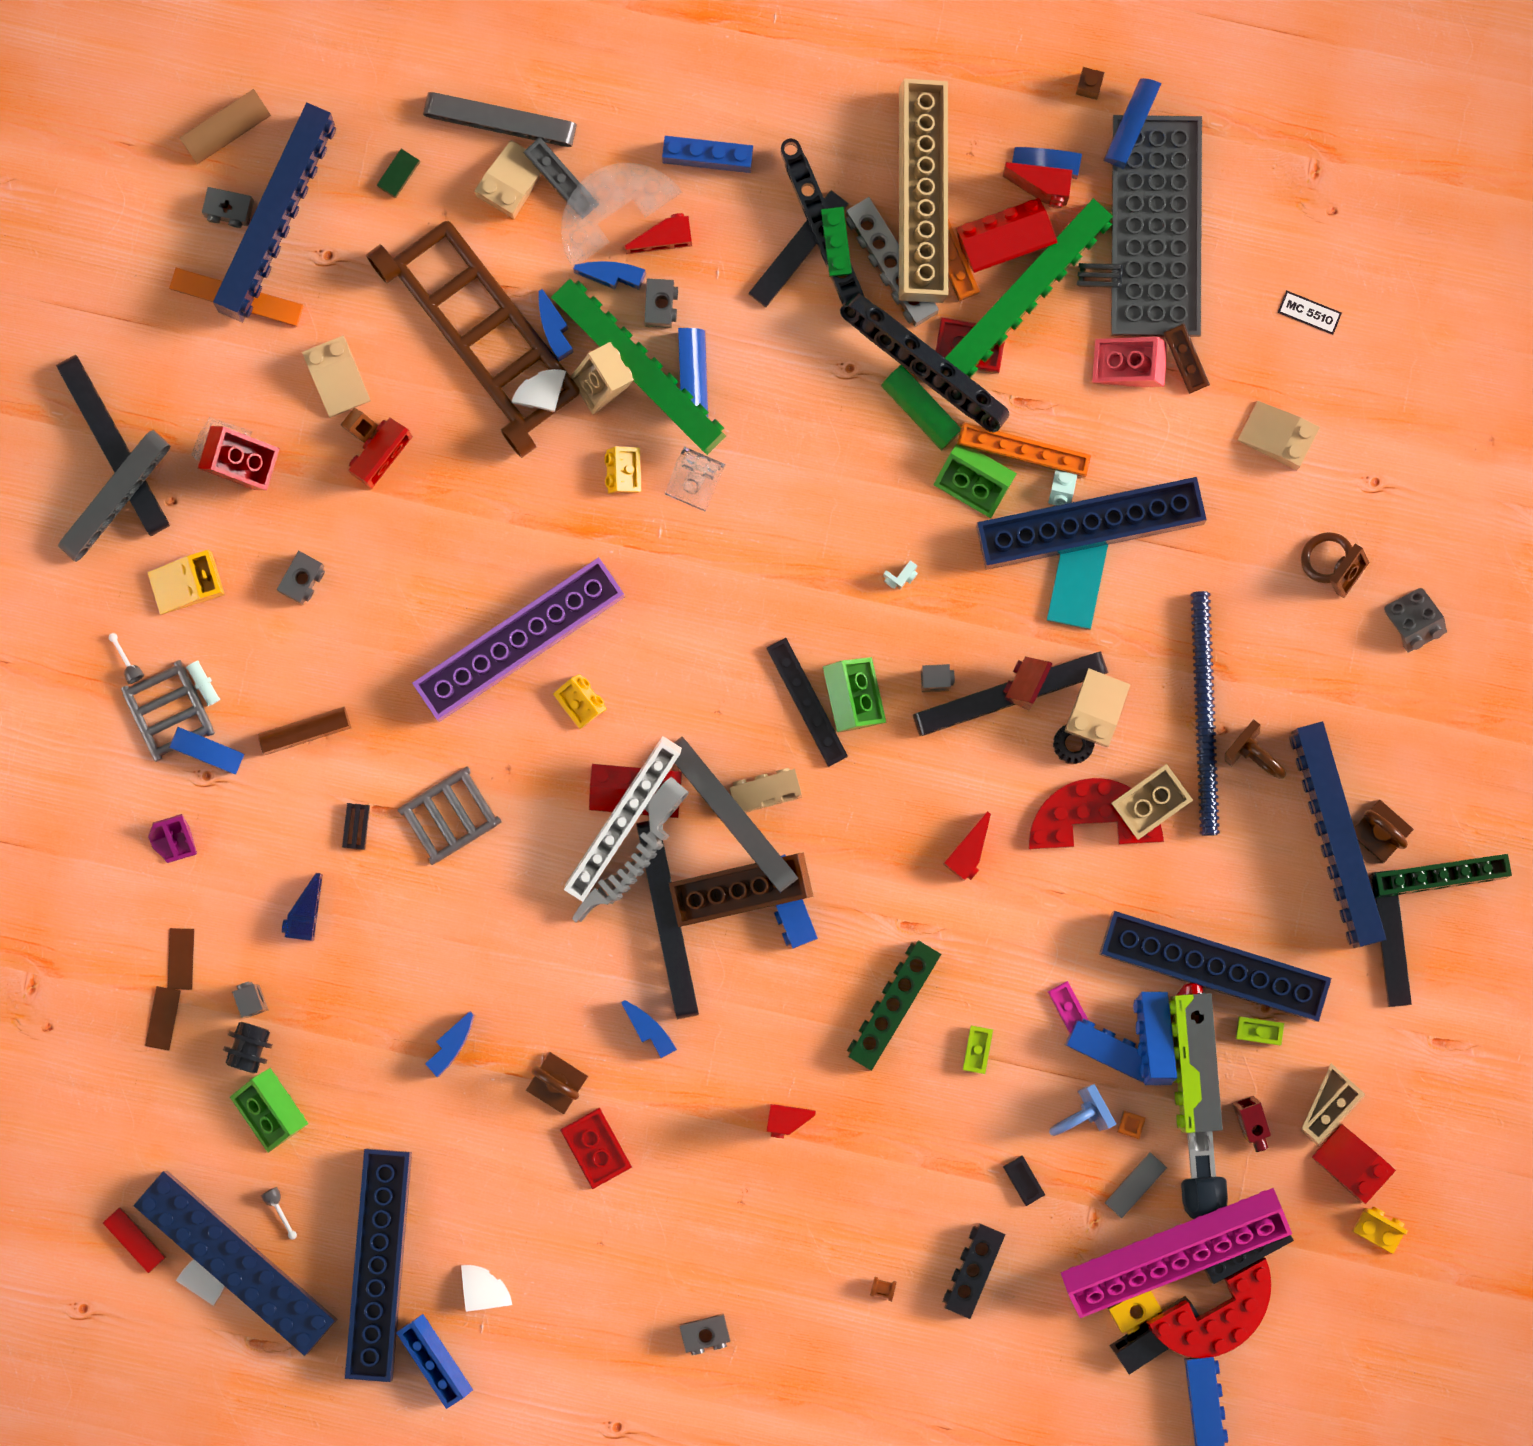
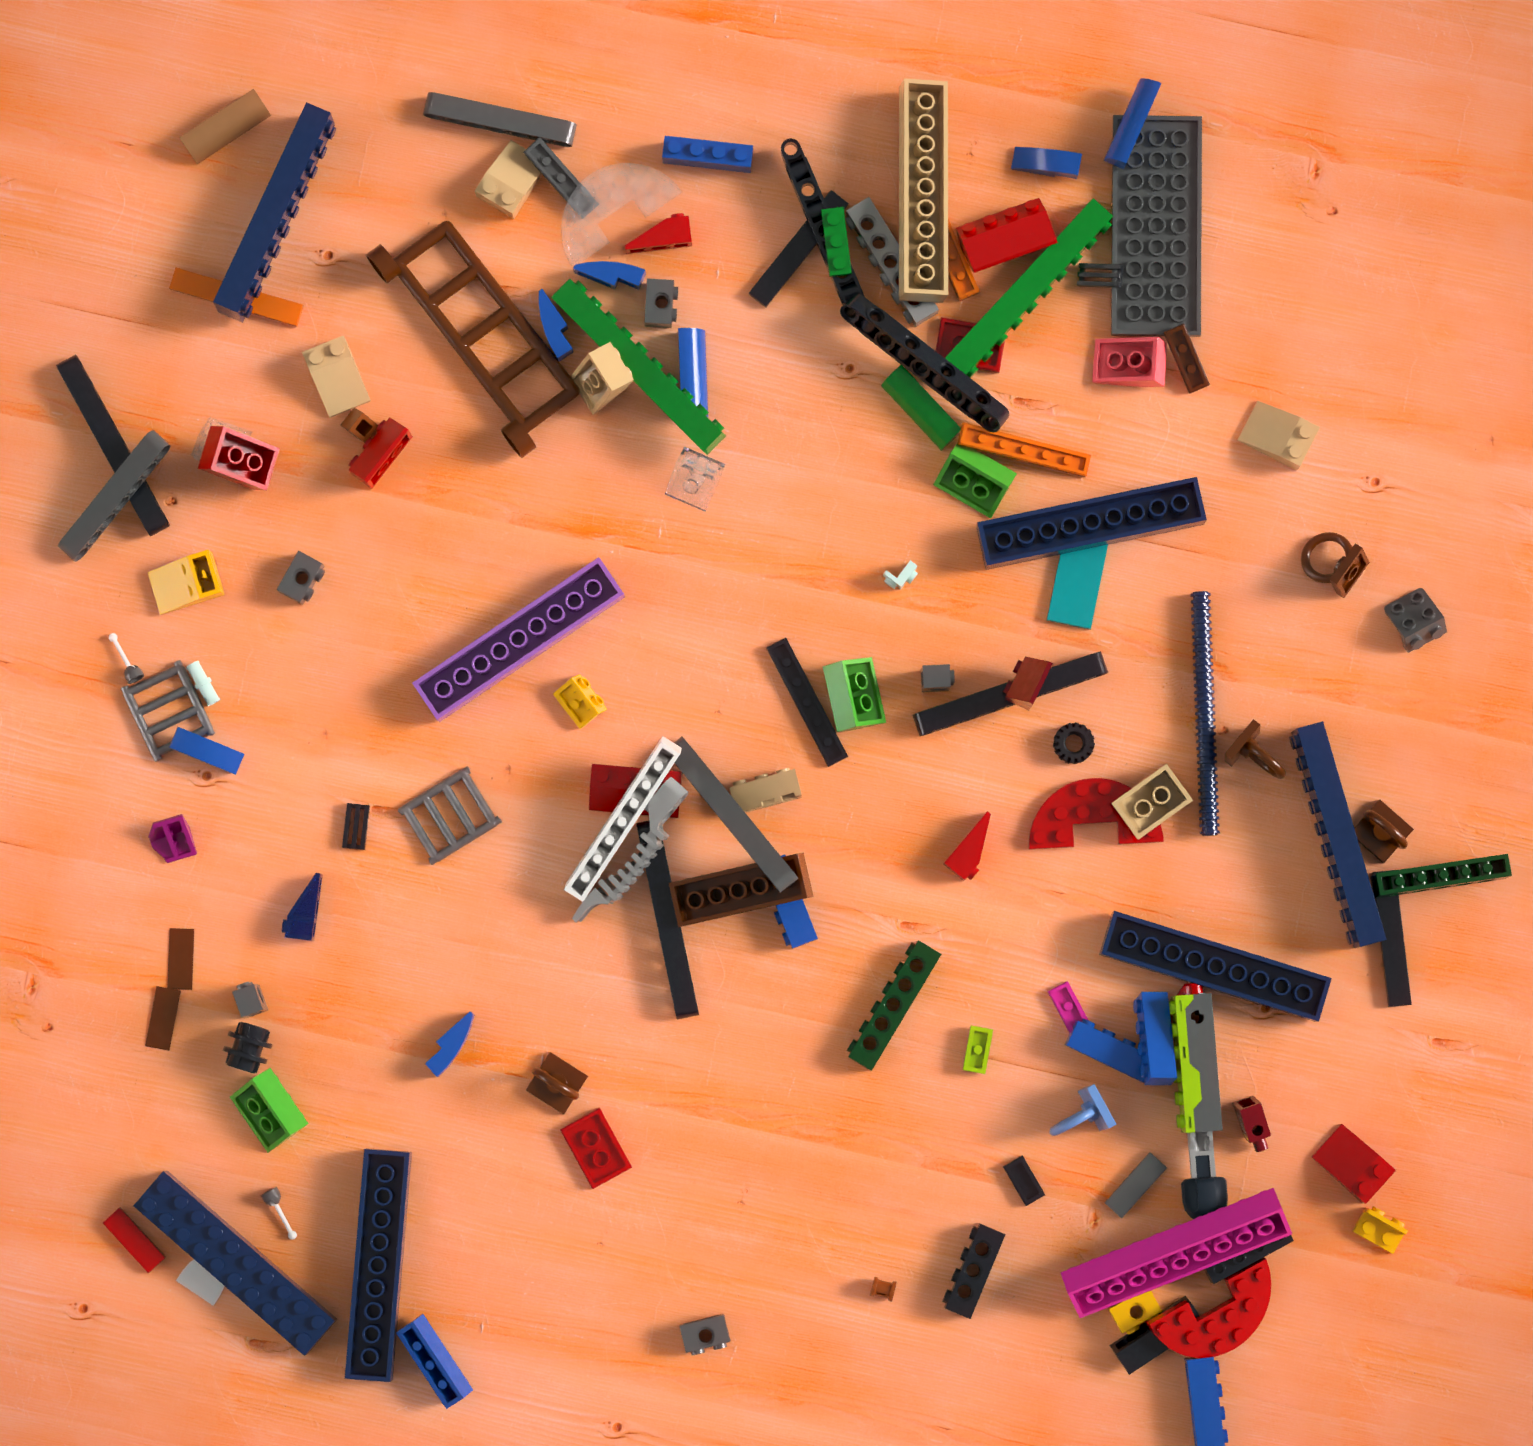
dark grey brick [202,187,254,228] -> none
reddish brown brick [258,707,351,755] -> none
dark green tile [377,149,420,198] -> none
white brick [461,1265,512,1312] -> none
white brick [511,369,566,412] -> none
yellow bracket [604,446,641,494] -> none
blue slope [621,1000,677,1058] -> none
red slope [766,1104,816,1139] -> none
red slope [1003,162,1073,208] -> none
light aqua bracket [1048,470,1077,506] -> none
tan slope [1064,668,1131,747] -> none
reddish brown brick [1076,67,1105,100] -> none
orange tile [1117,1111,1146,1139] -> none
lime plate [1236,1016,1284,1046] -> none
sticker [1278,290,1342,335] -> none
tan wedge [1302,1063,1365,1146] -> none

